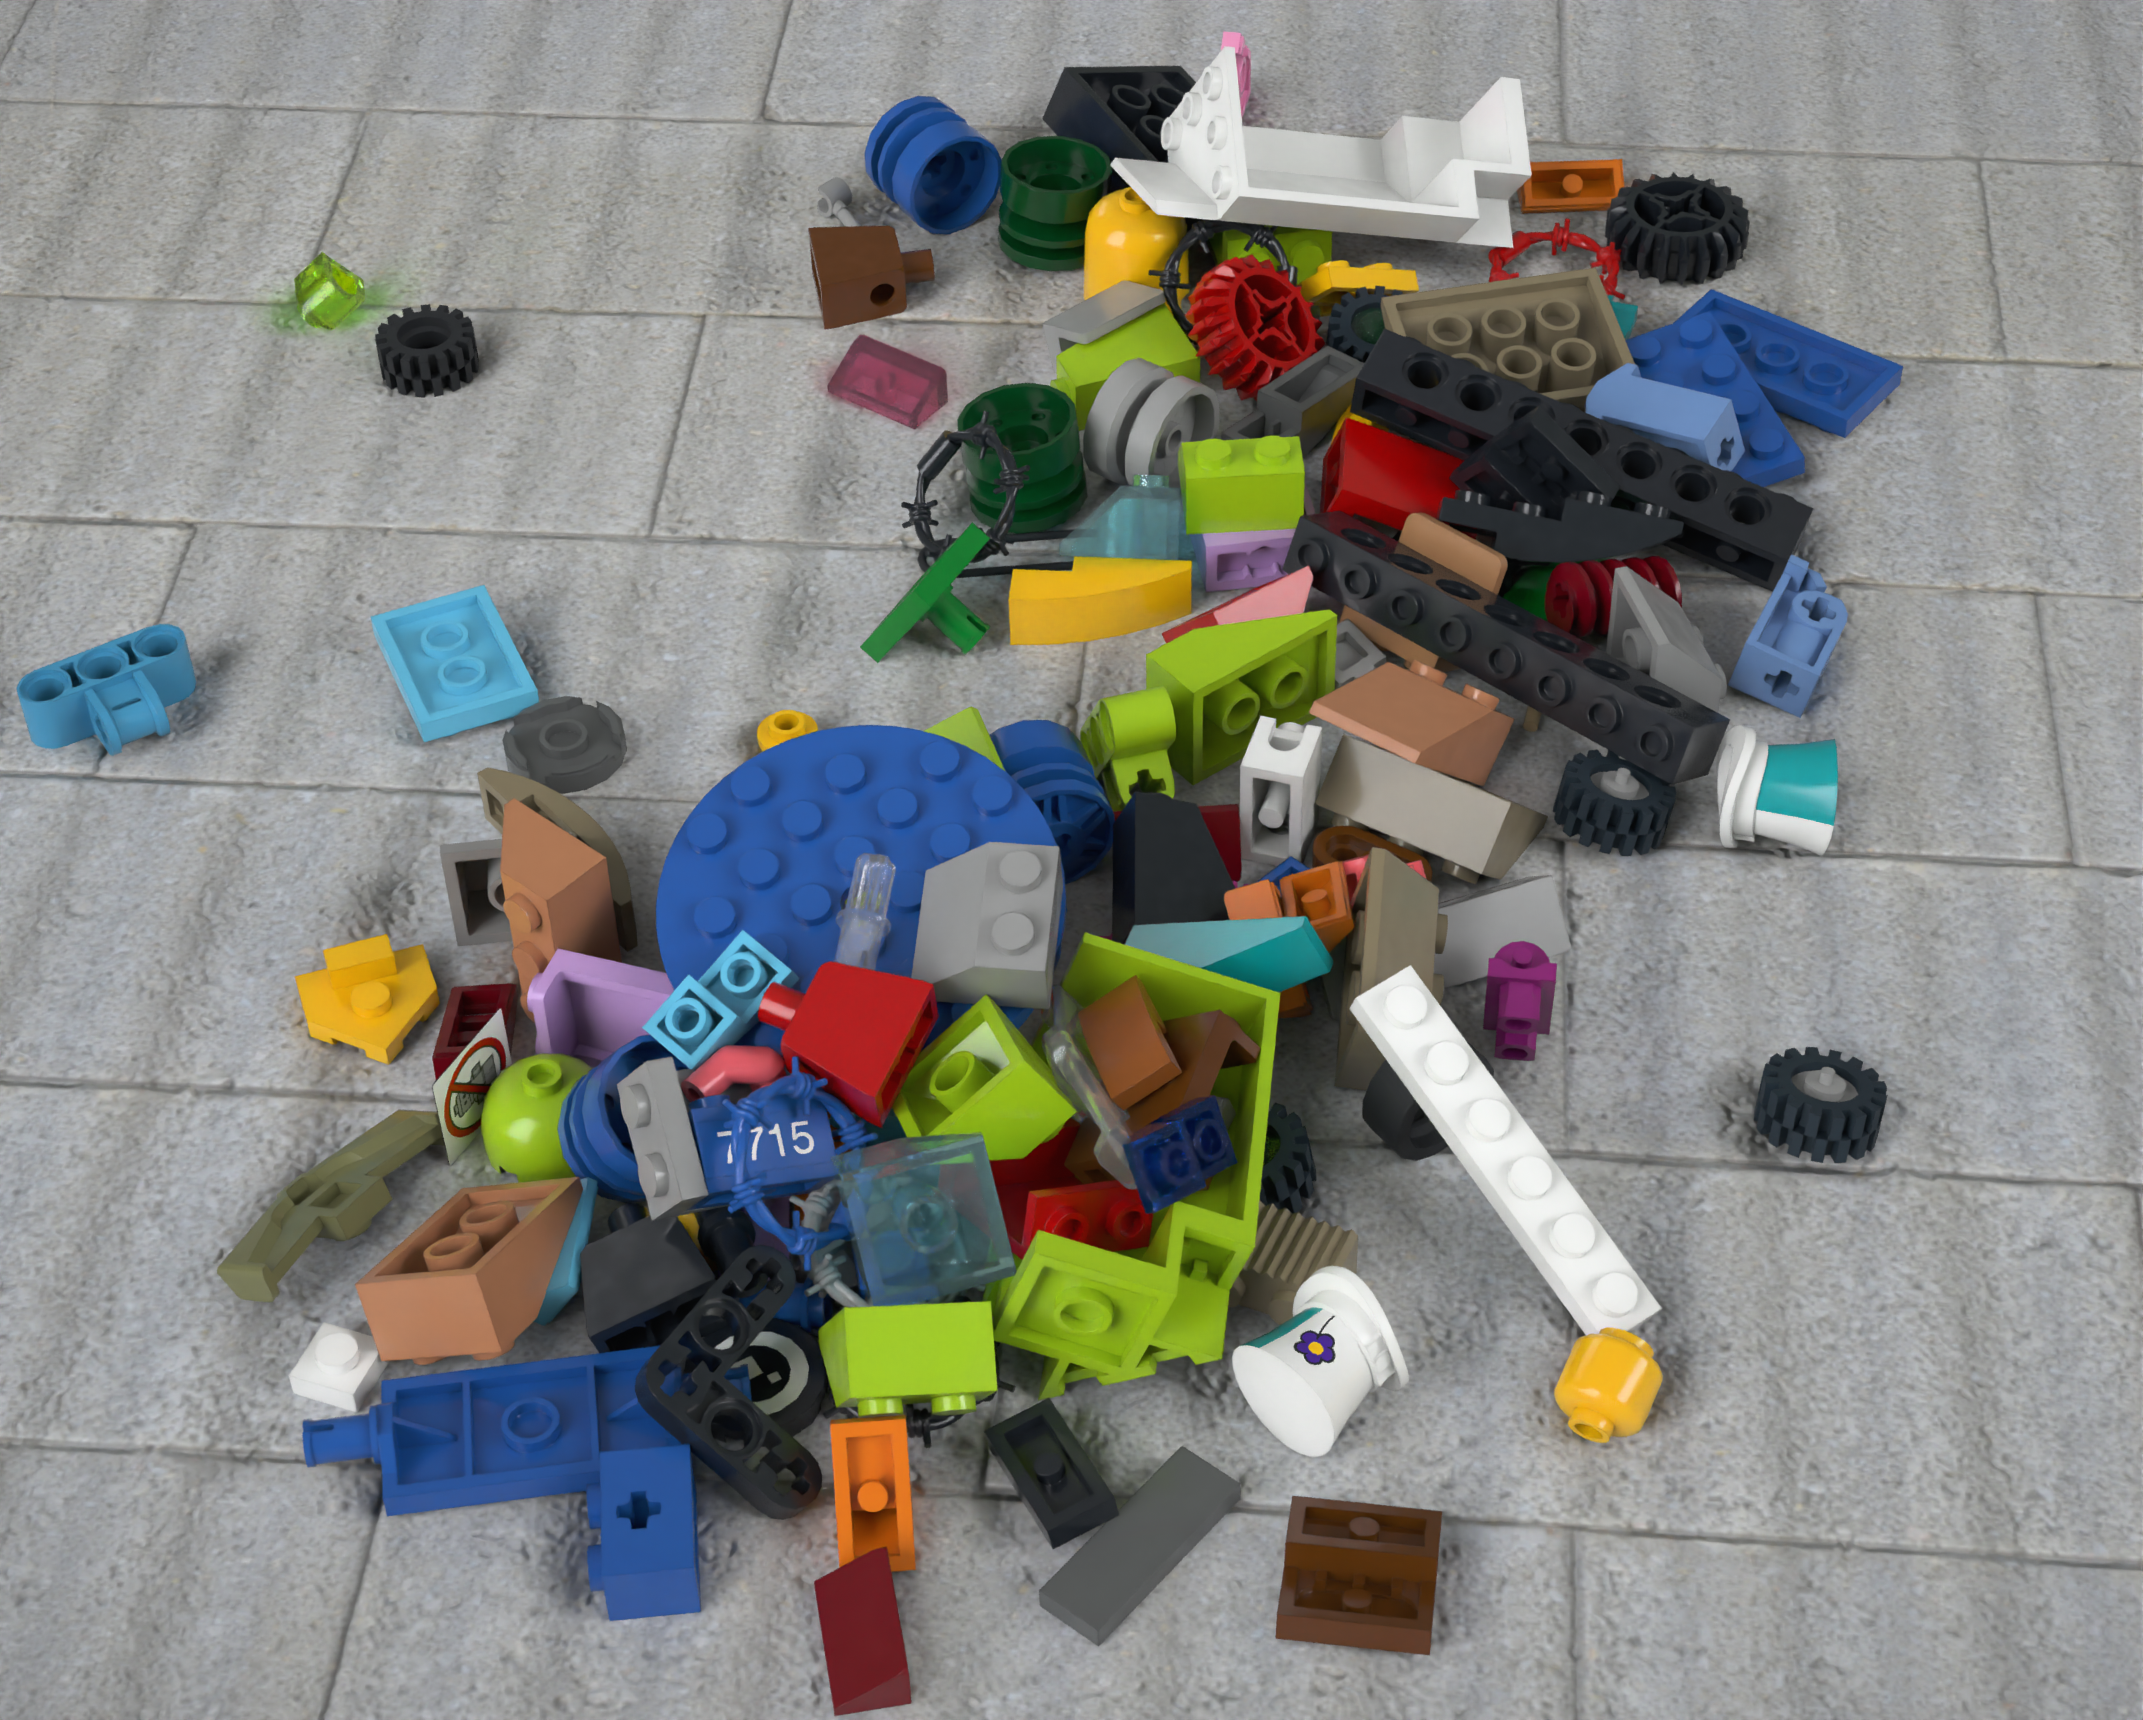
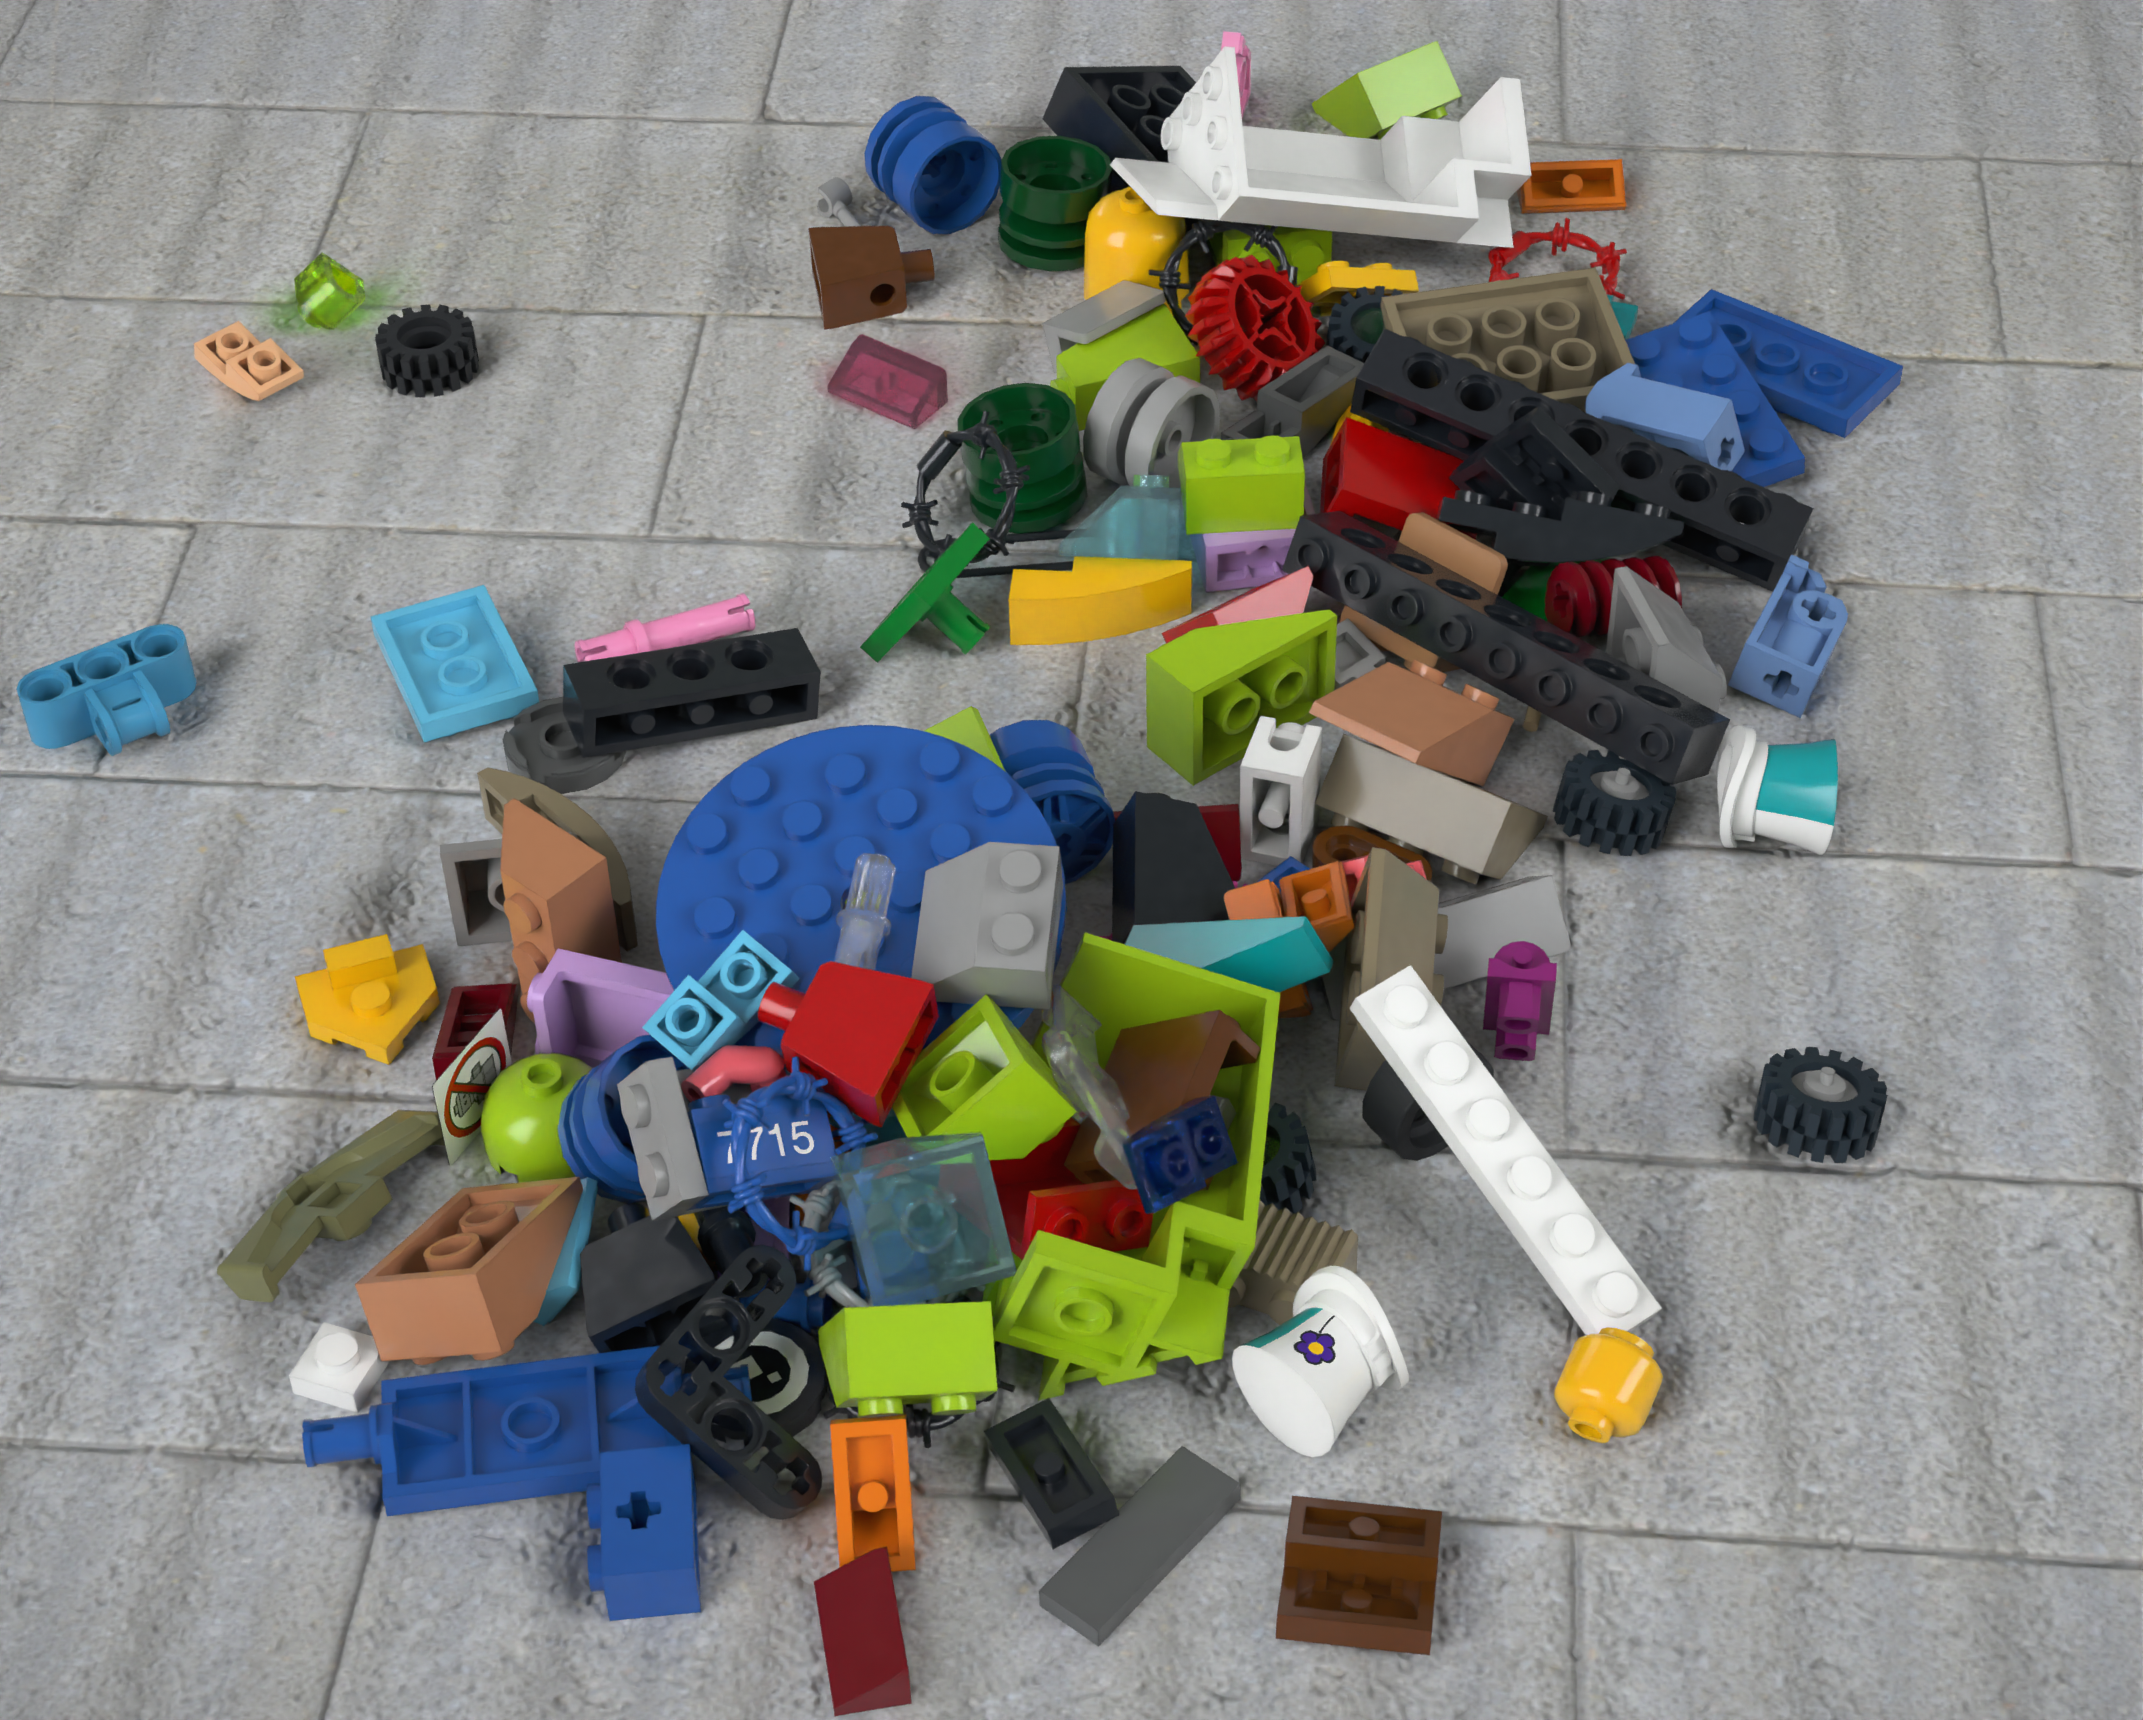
yellow plate [757,710,818,751] -> none
dark orange slope [1078,975,1182,1111] -> none
lime piece [1080,686,1176,811] -> none
black gear [1605,172,1750,286] -> none
none -> light nougat slope [194,321,304,401]
none -> black brick [563,628,821,758]
none -> bright pink pin [574,593,755,662]
none -> lime slope [1311,41,1462,140]

